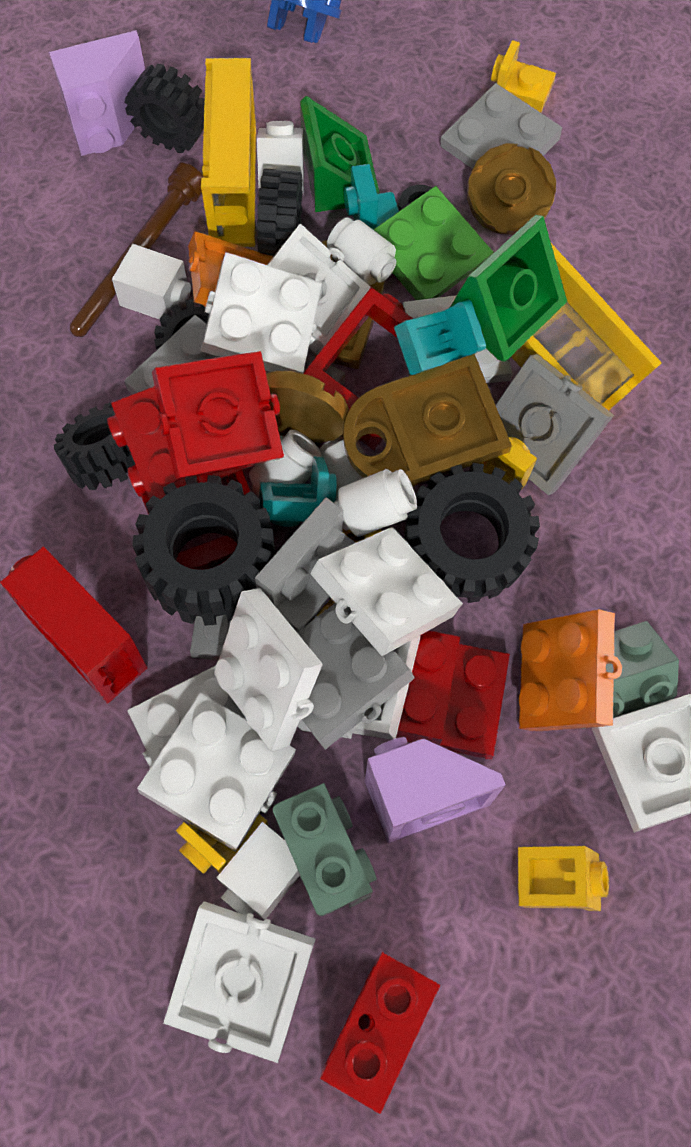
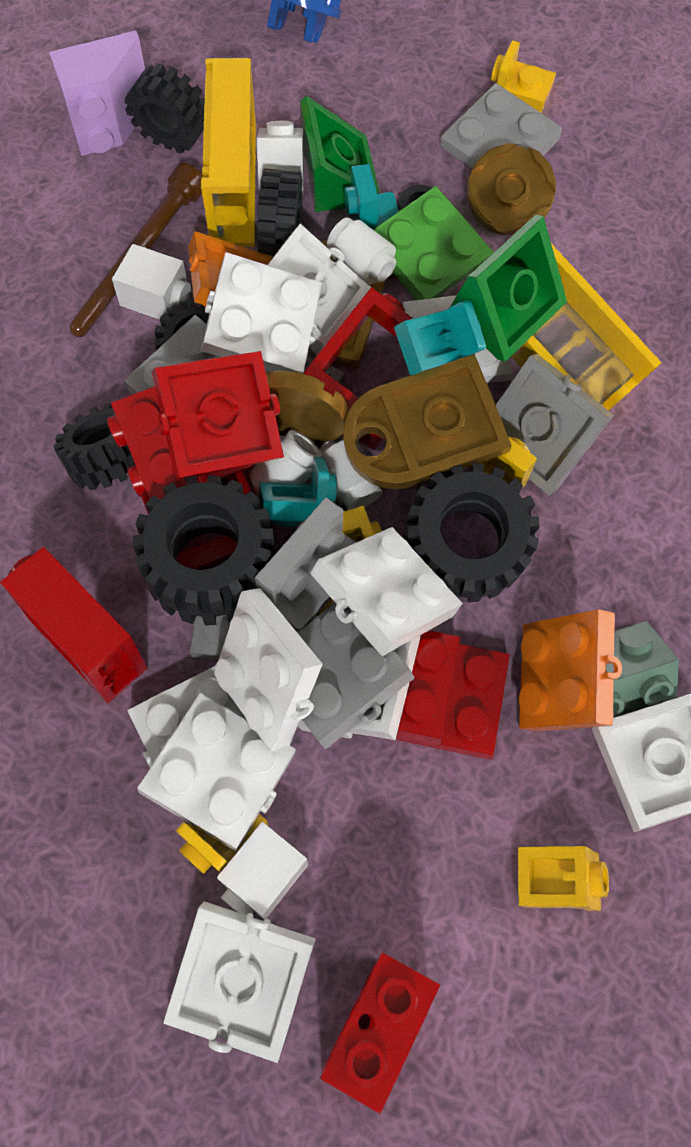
sand green bracket [273,783,377,916] -> none
white brick [334,469,417,537] -> none
lavender slope [365,737,506,843] -> none

